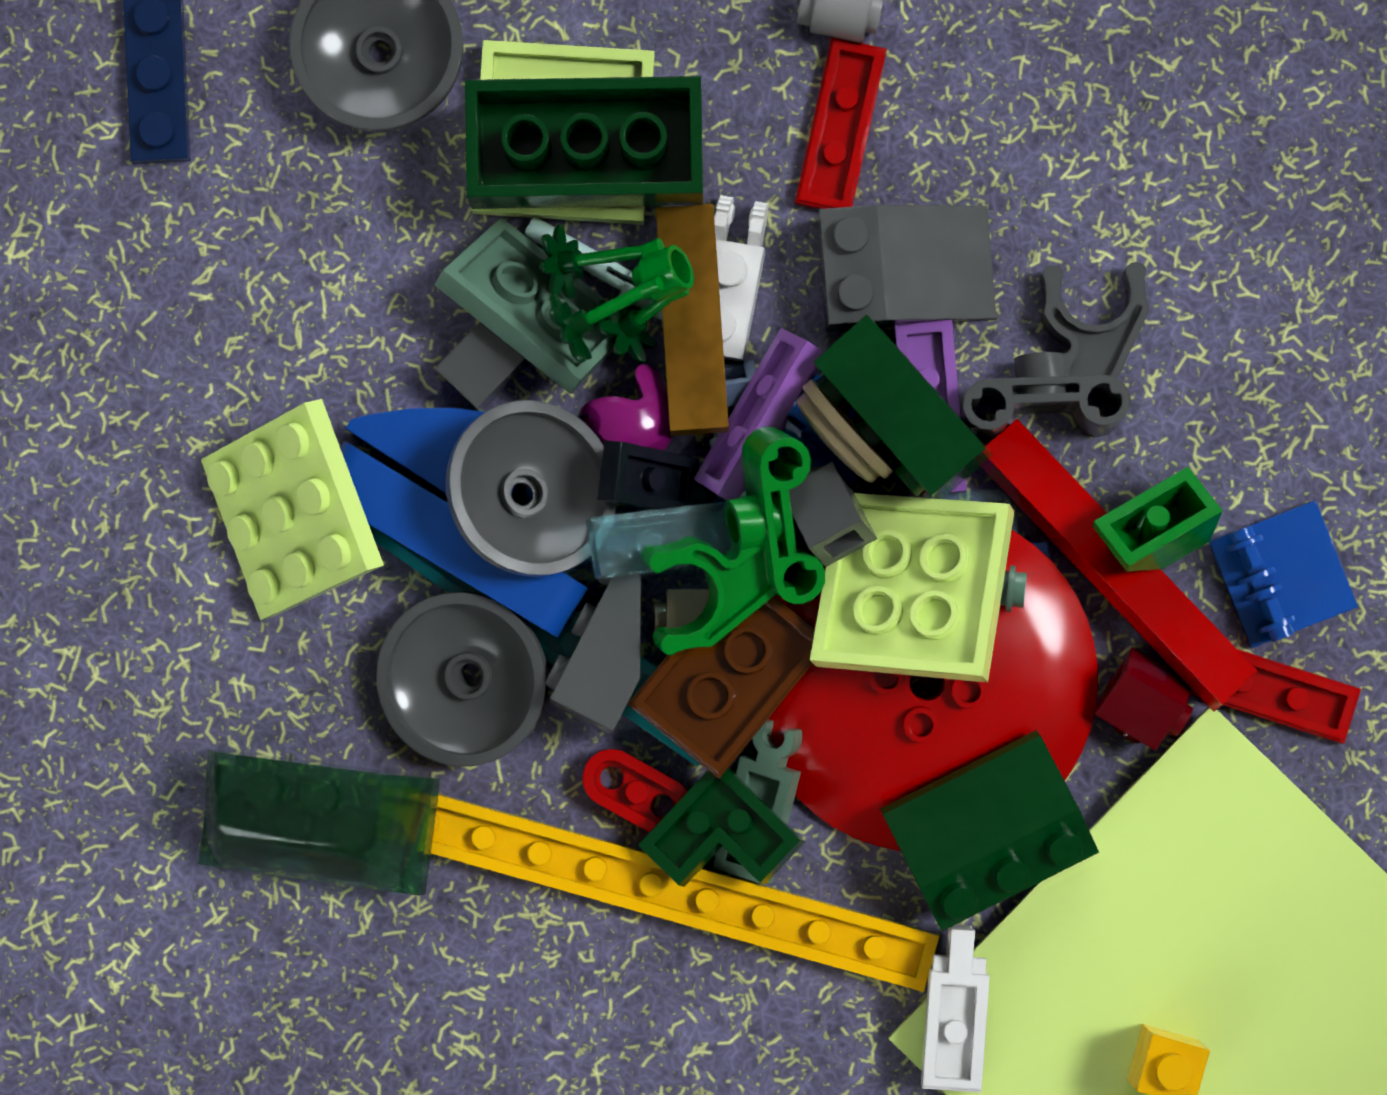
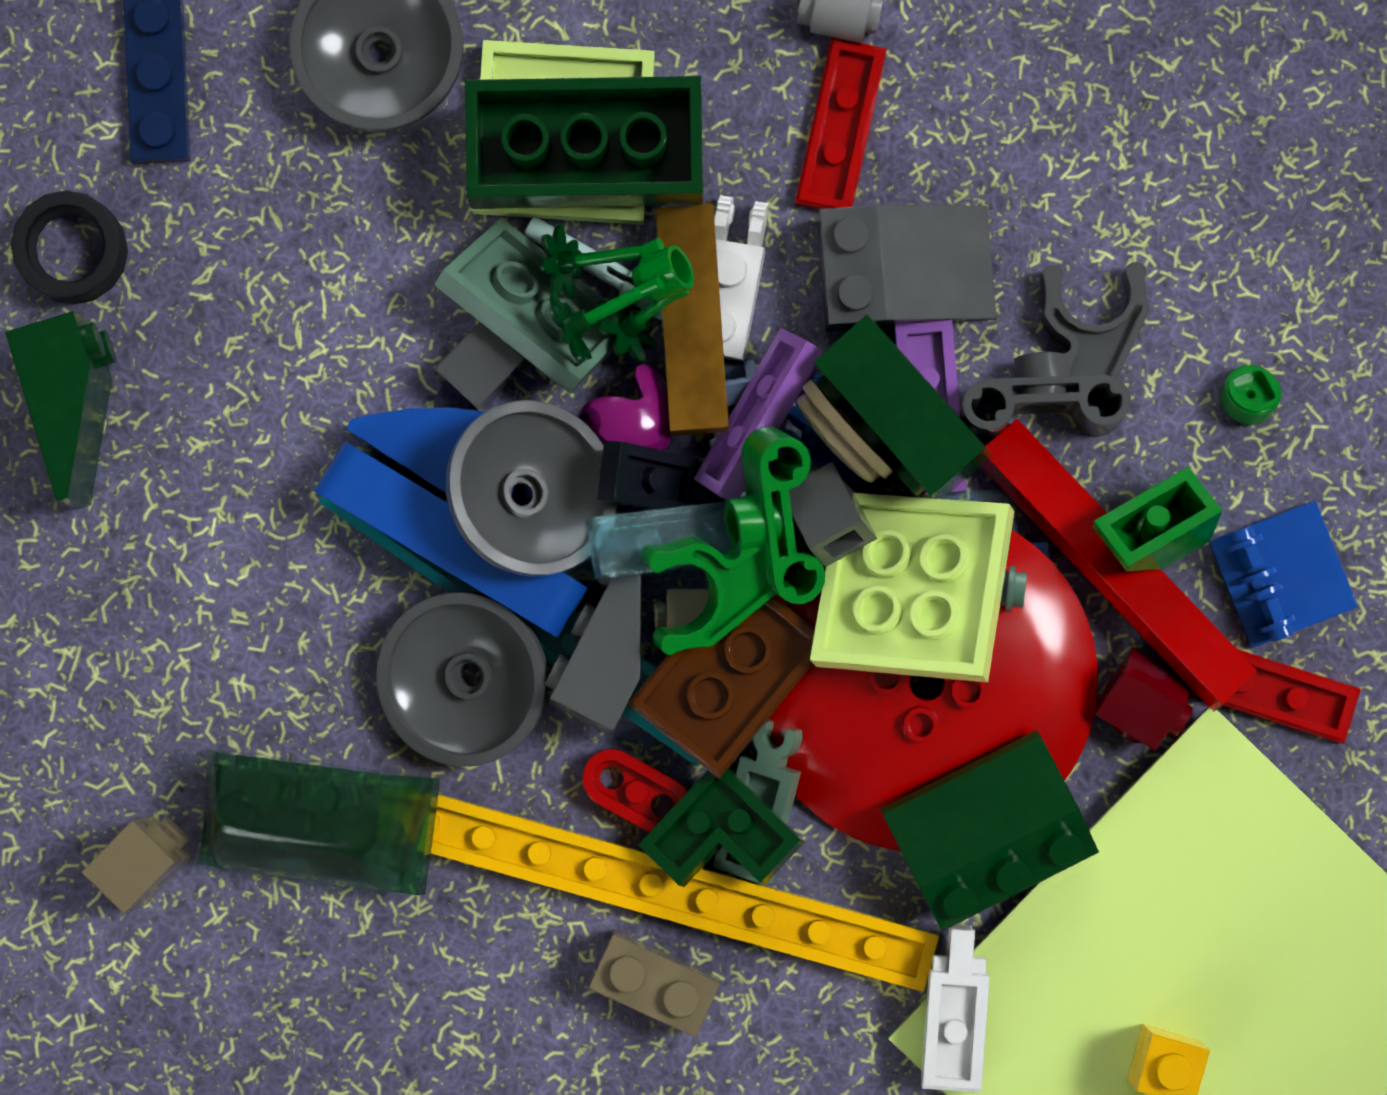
yellowish green plate [201,399,384,621] -> none
none -> dark green slope [5,311,117,509]
none -> black tyre [11,190,128,305]
none -> dark tan brick [82,816,193,914]
none -> dark tan brick [589,929,720,1038]
none -> green tile [1220,365,1281,425]

